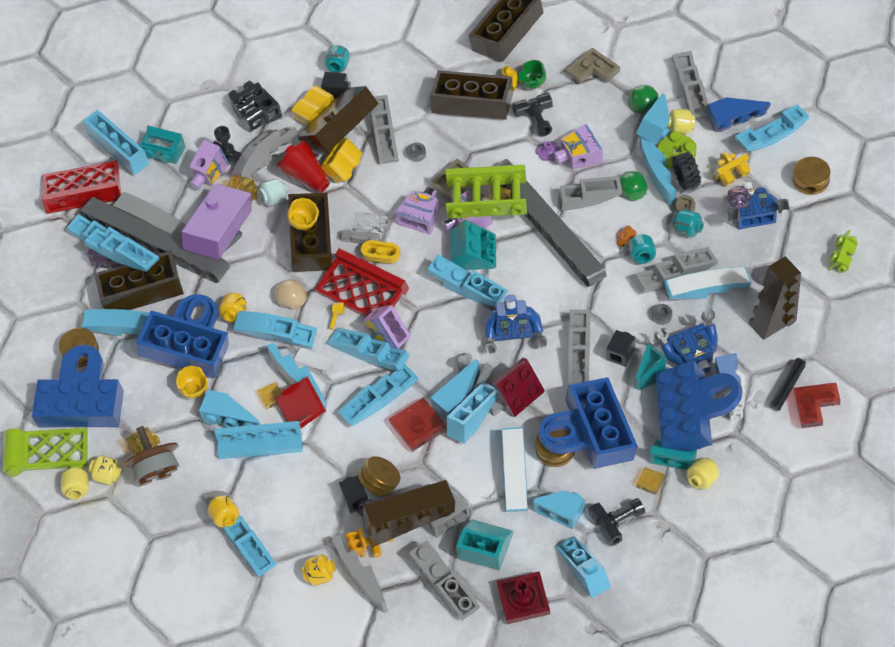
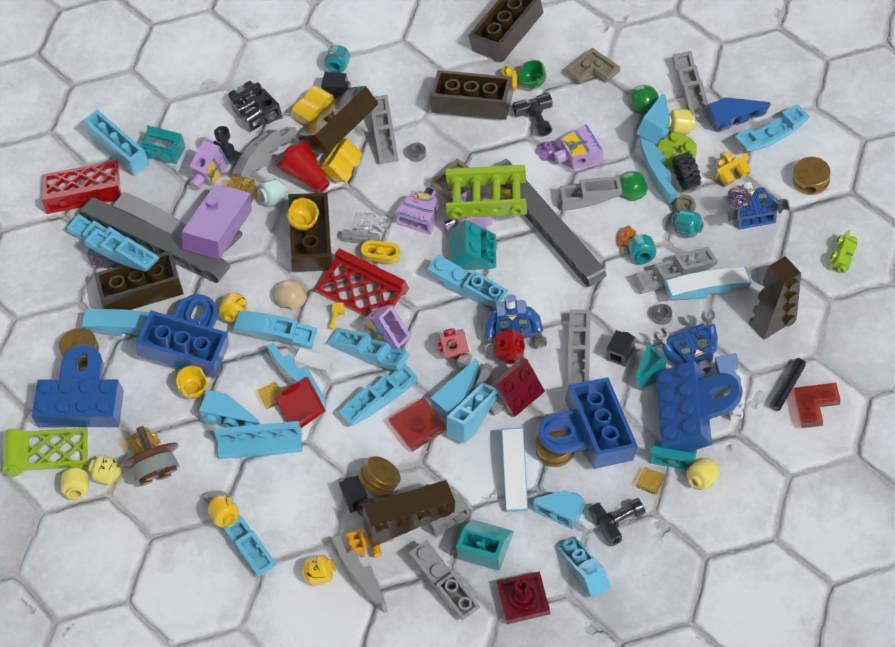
none -> brick [436,328,469,359]
none -> red brick [494,329,525,364]

